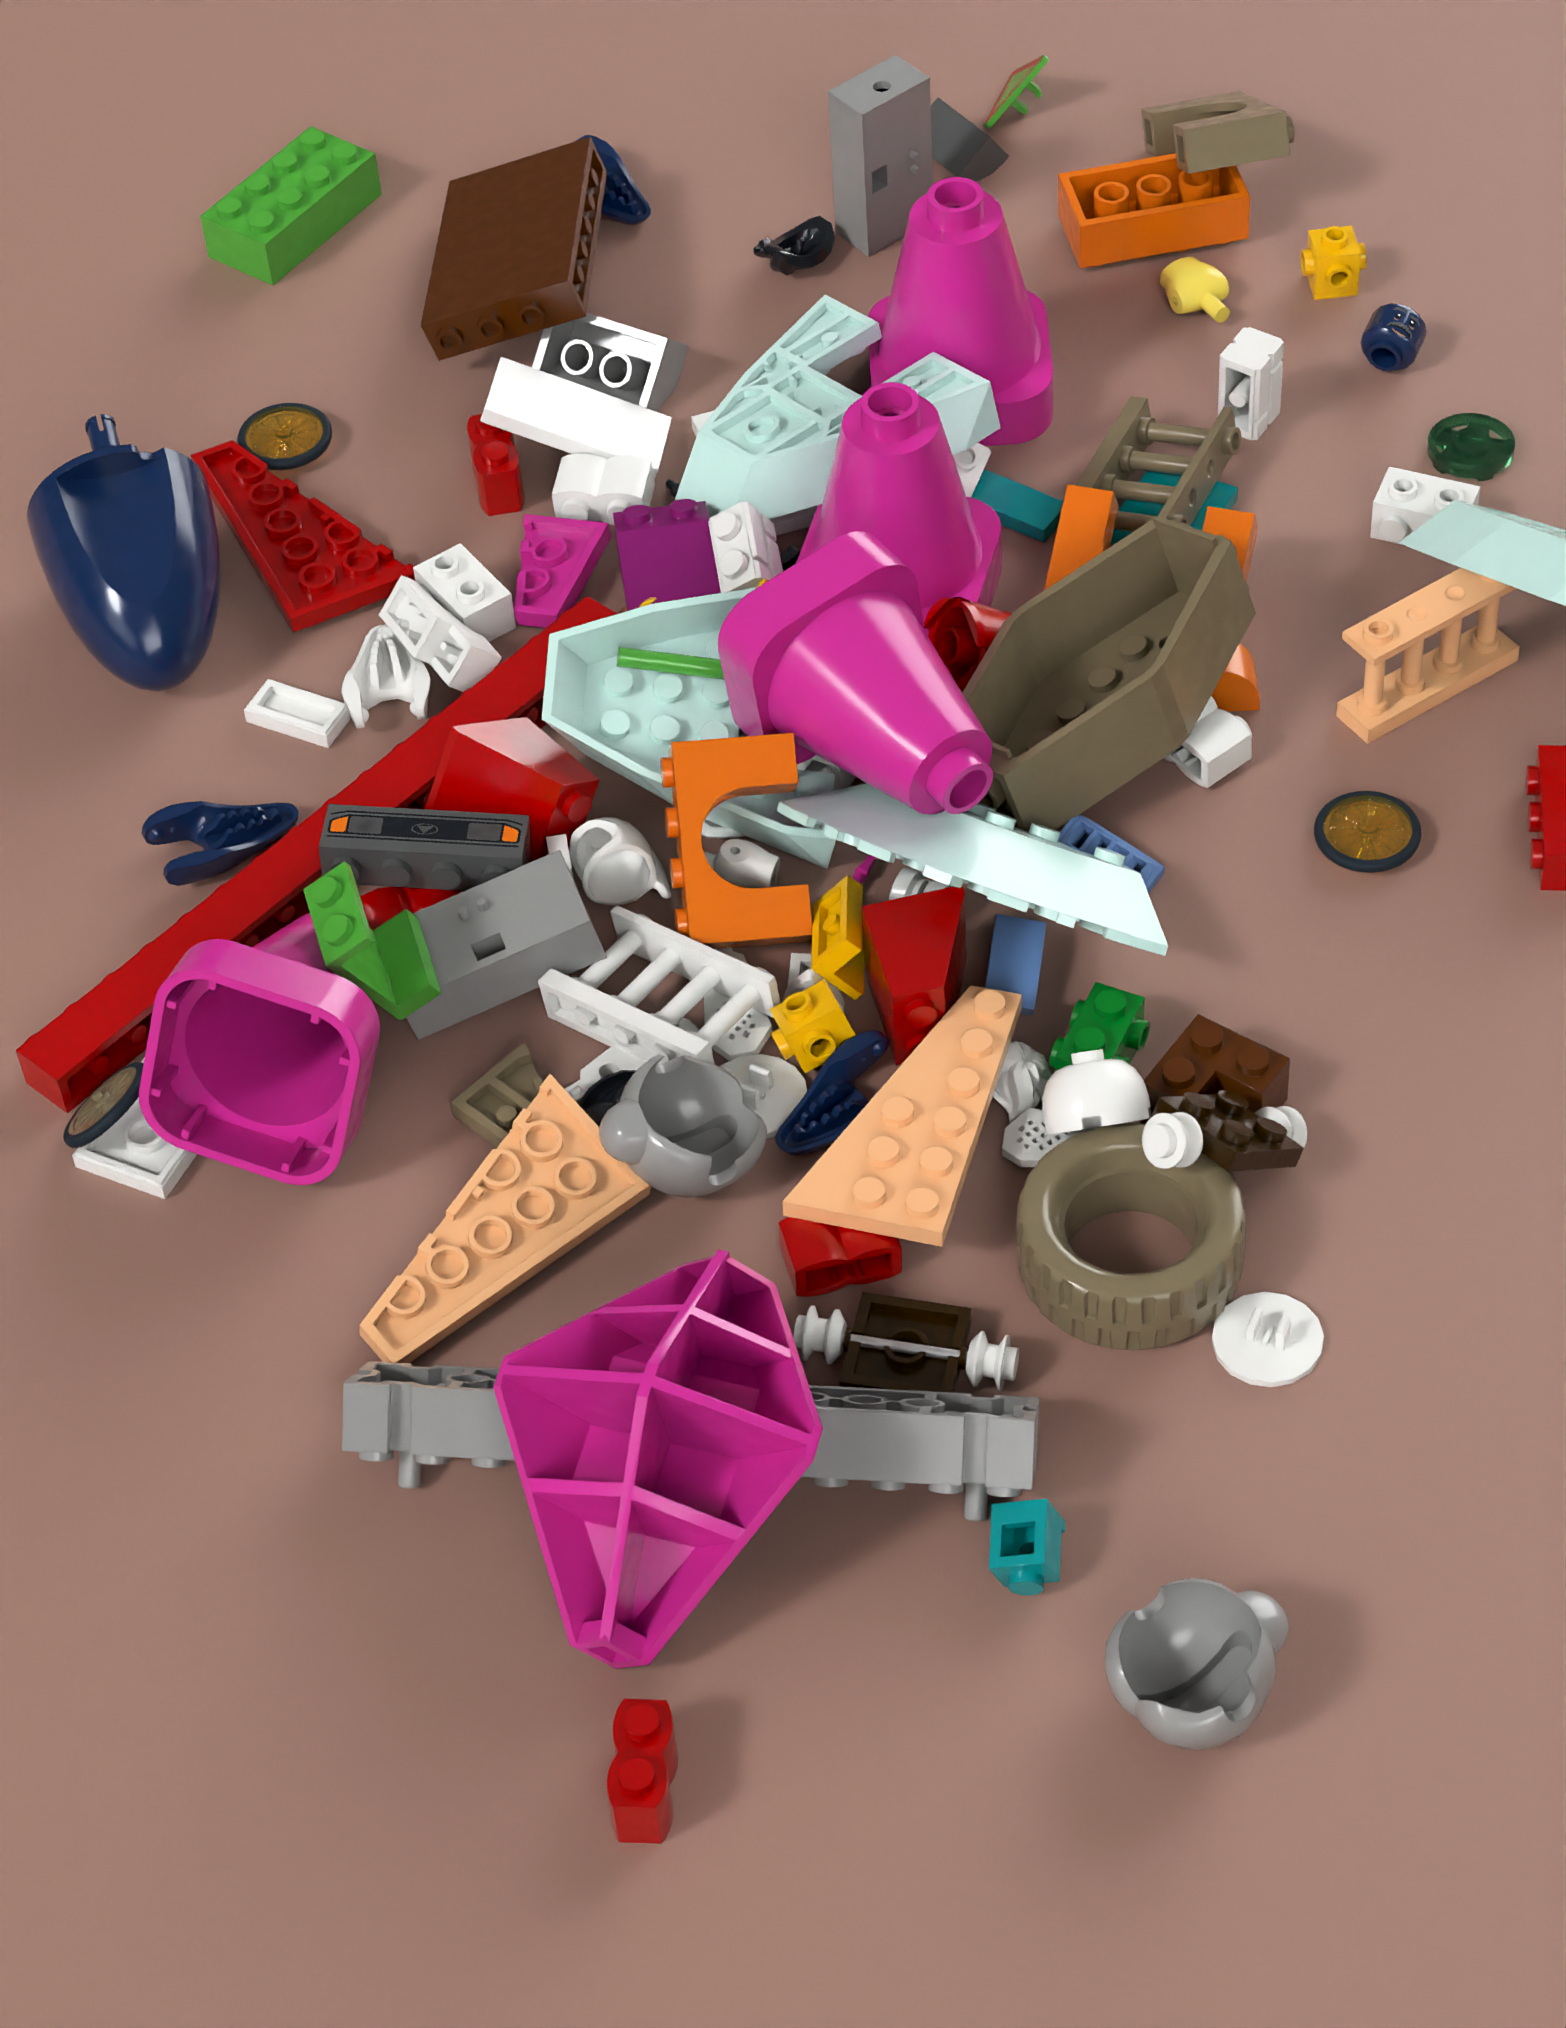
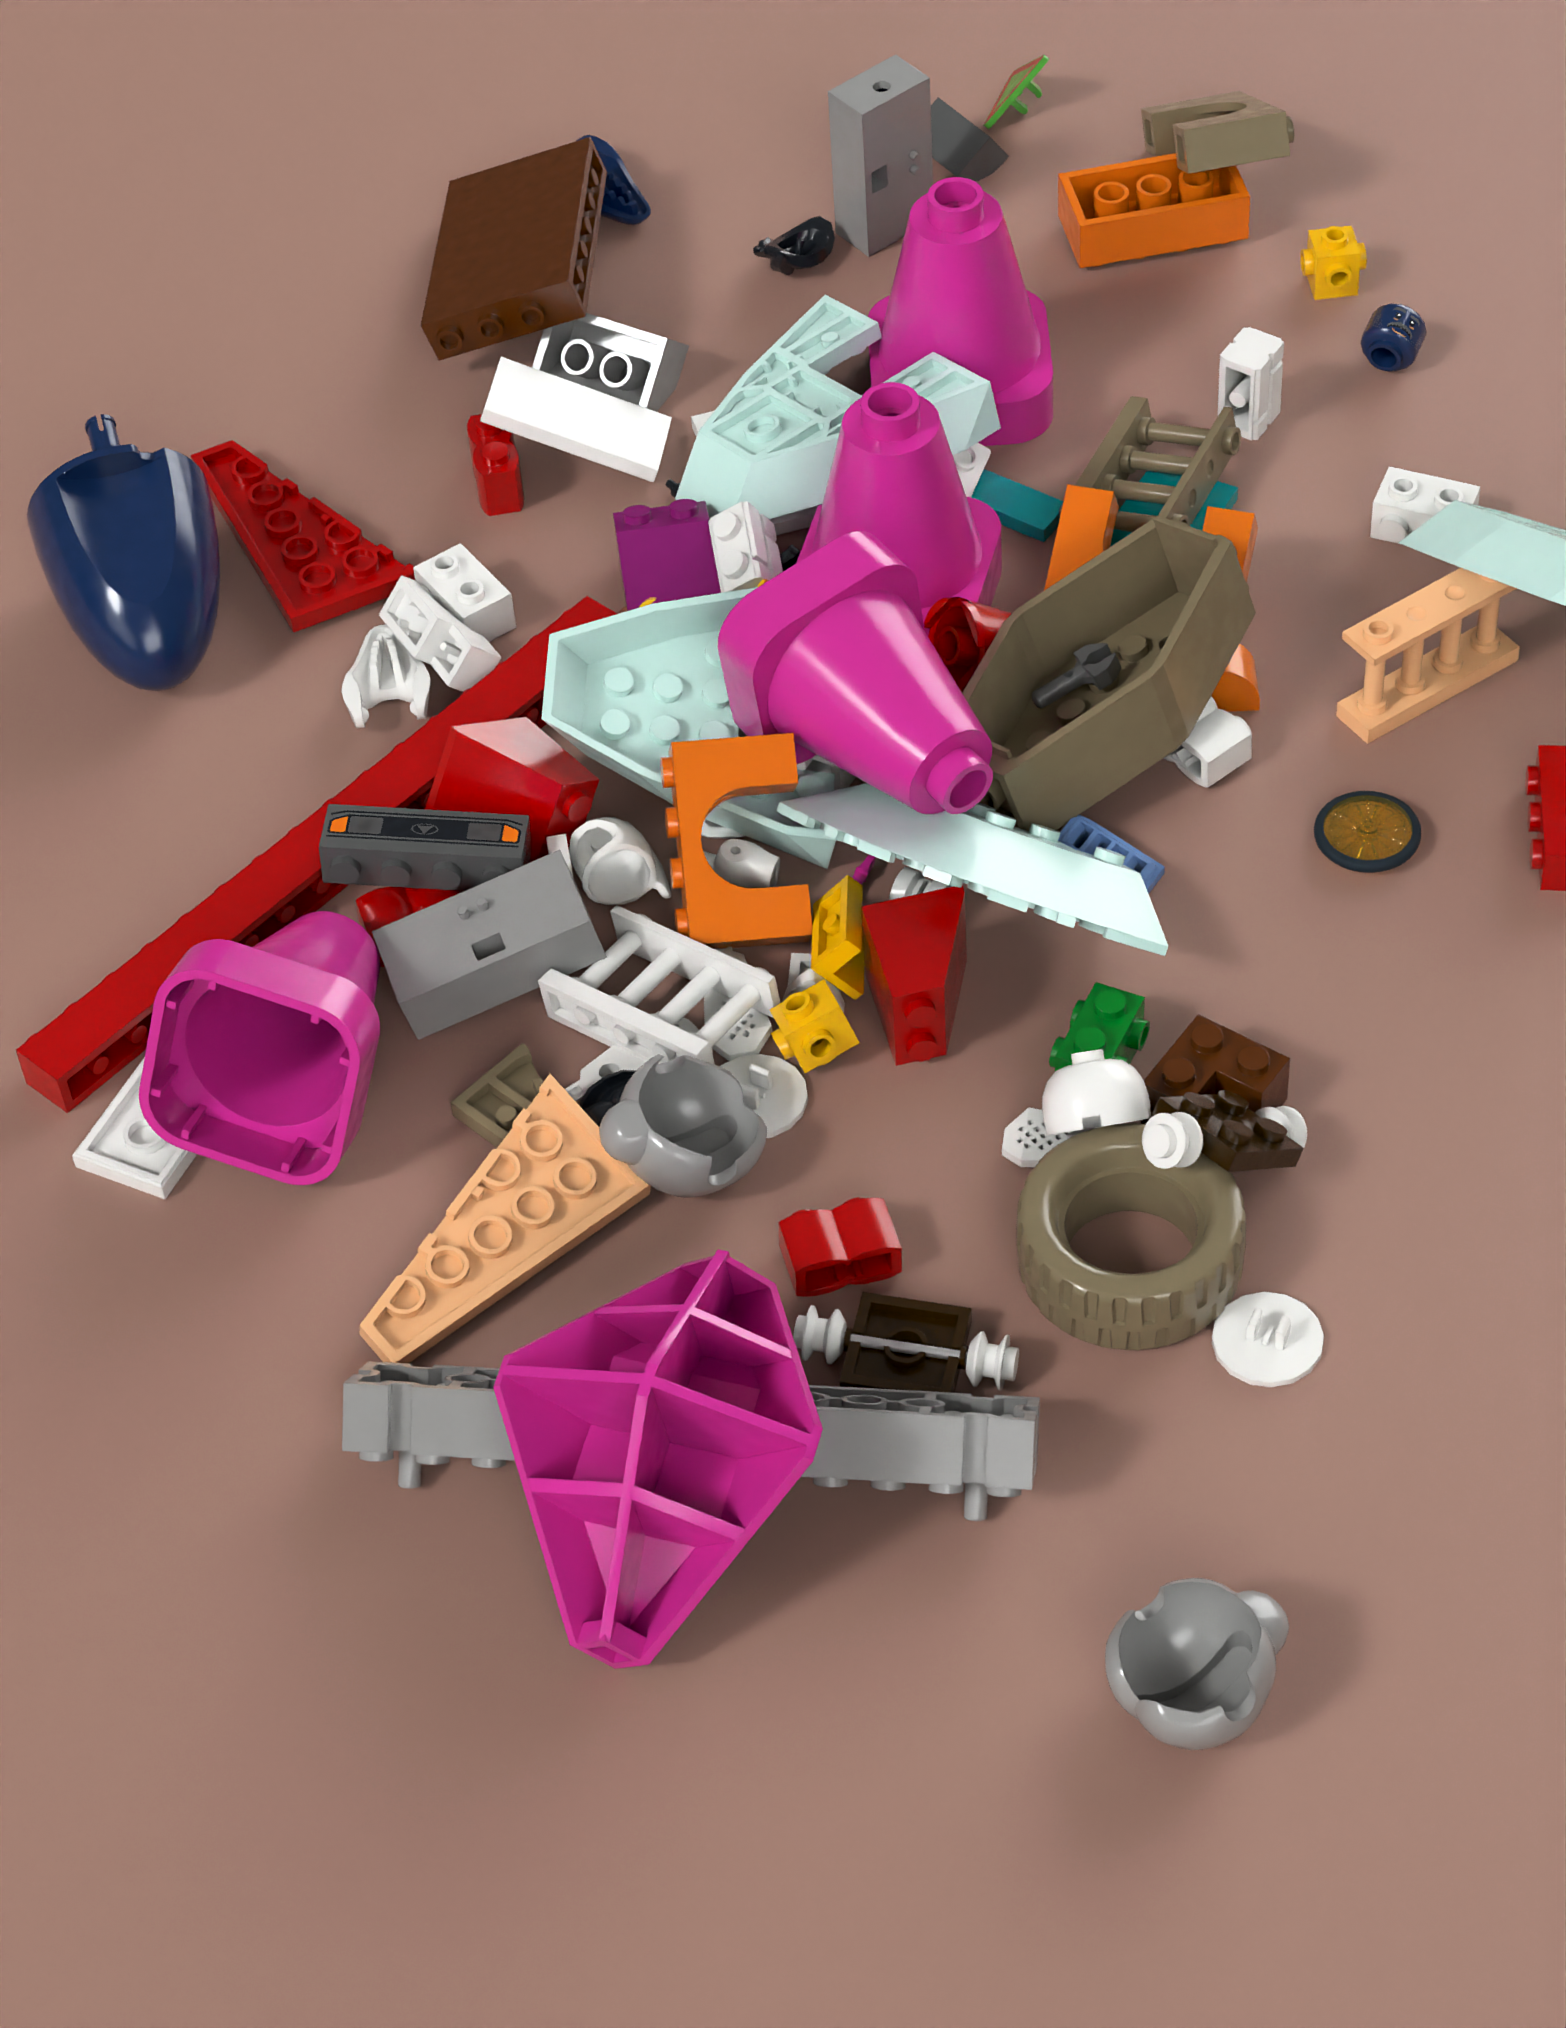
wheel [64,1062,144,1148] -> none
dark blue animal [141,801,299,886] -> none
bright green brick [200,126,382,286] -> none
clear yellow wheel [237,403,332,470] -> none
white tile [244,679,351,748] -> none
bright green panel [303,861,442,1021] -> none
dark pink wing [514,514,612,628] -> none
white brick [552,453,655,525] -> none
red brick [607,1699,678,1844] -> none
bright green piece [616,647,724,680] -> none
dark blue animal [775,1030,890,1156] -> none
light nougat wing [782,985,1022,1247] -> none
medium blue slope [984,914,1046,1016] -> none
teal brick [989,1498,1066,1595] -> none
white hat [993,1040,1052,1123] -> none
light yellow piece [1160,257,1230,323] -> none
clear green wheel [1427,413,1515,482] -> none
none -> dark grey bar [1031,643,1121,709]

